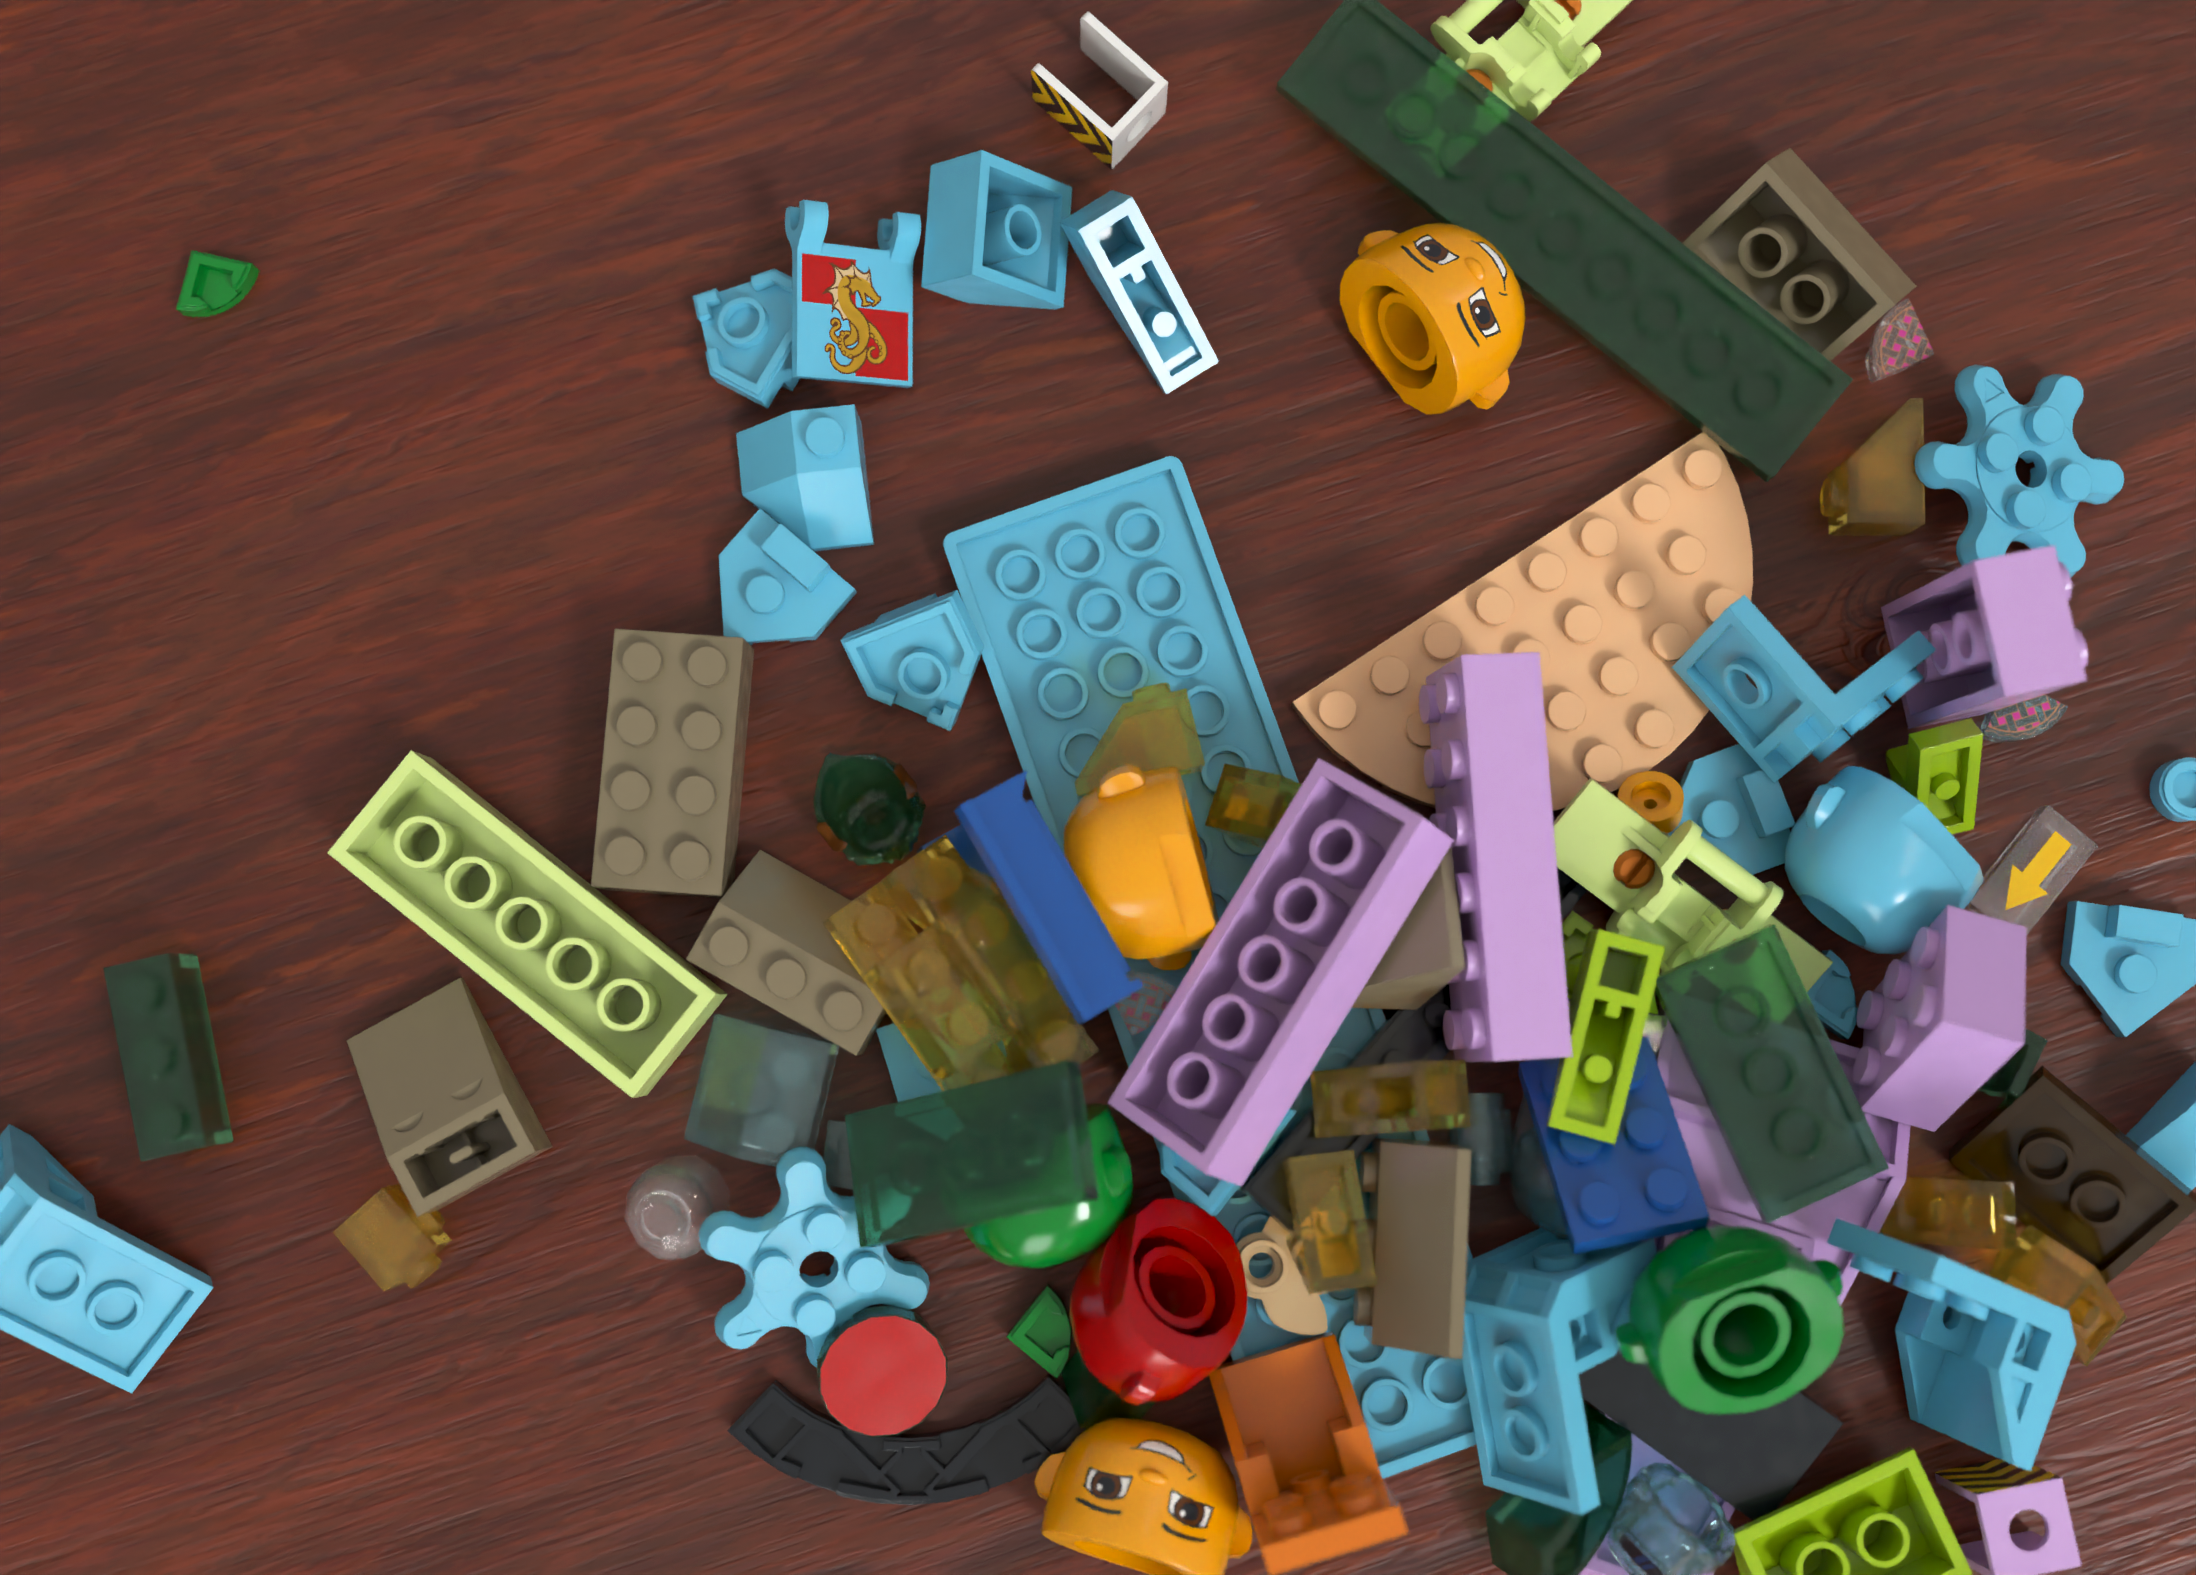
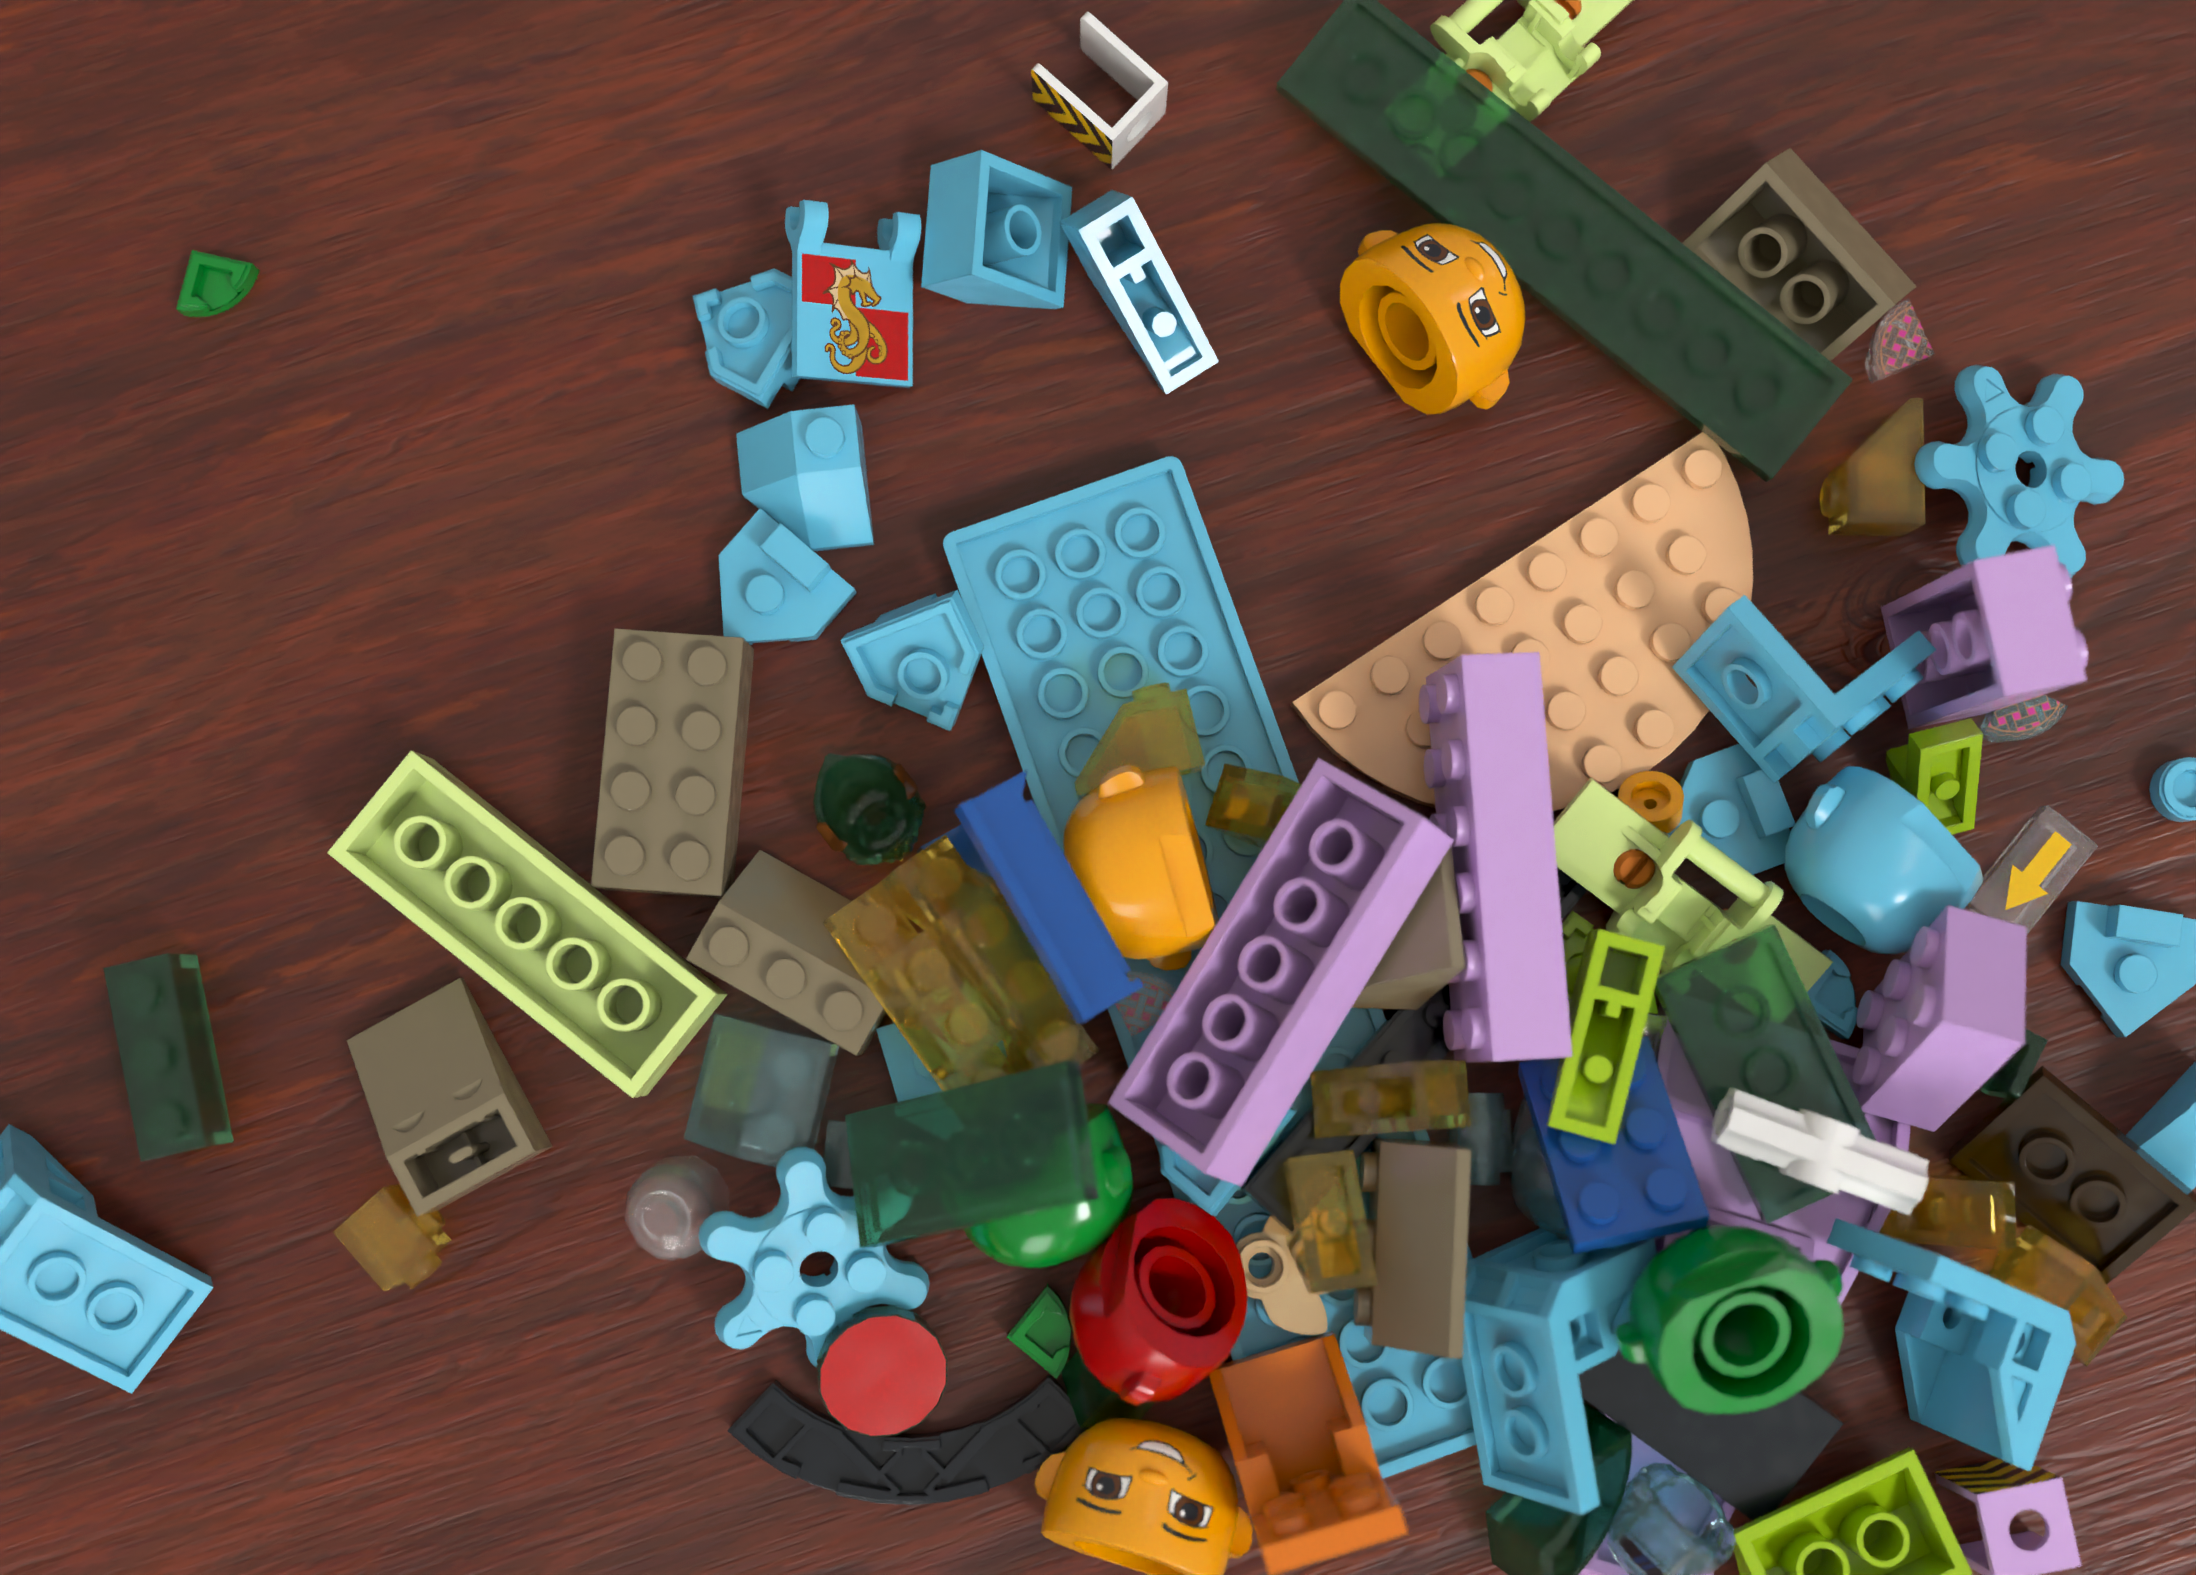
none -> white piece [1711,1088,1929,1215]

